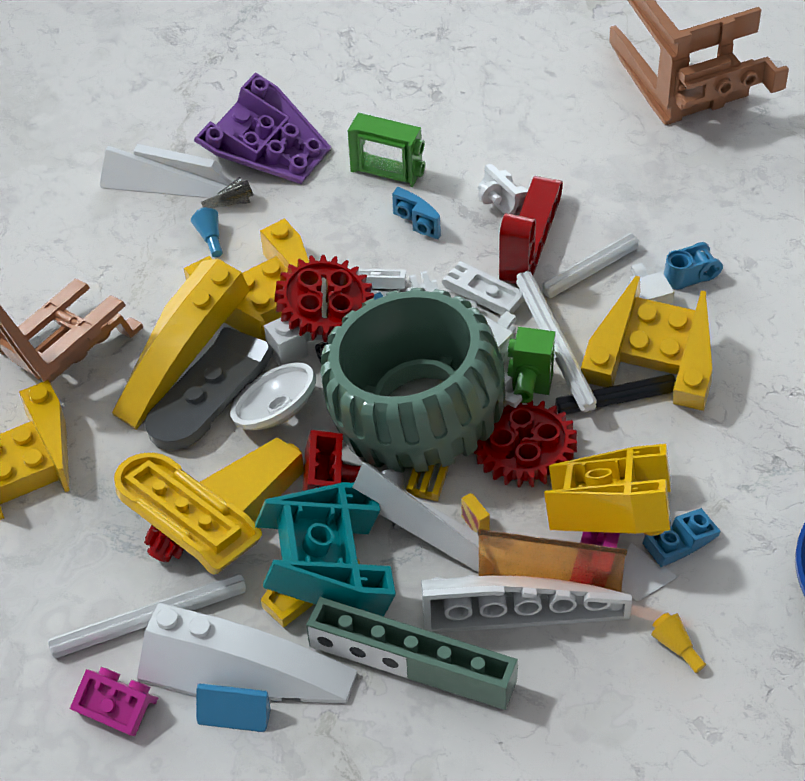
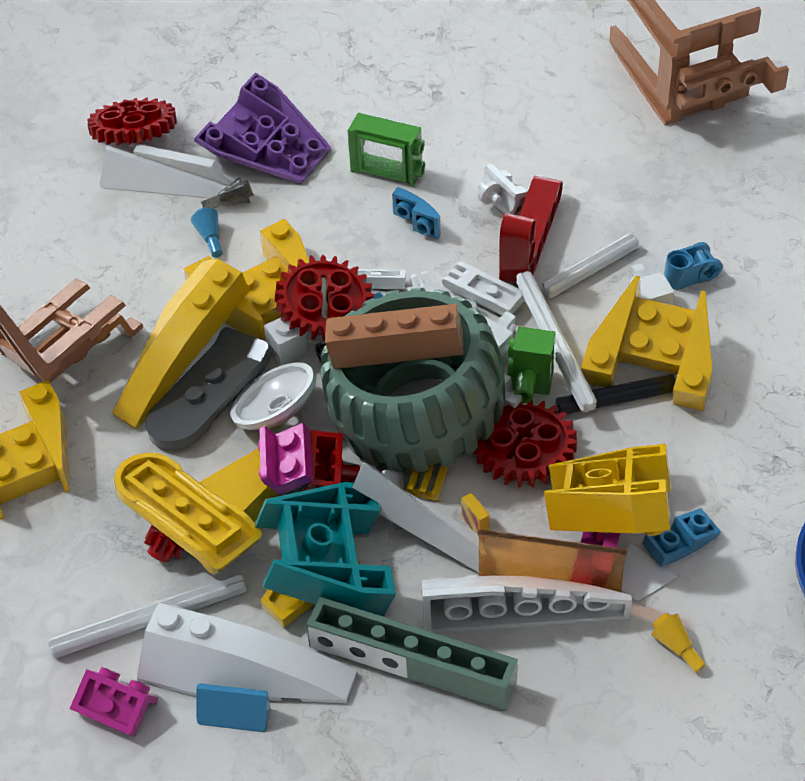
none -> red gear [87,97,177,146]
none -> dark pink bracket [258,423,313,495]
none -> nougat wedge [325,304,463,369]

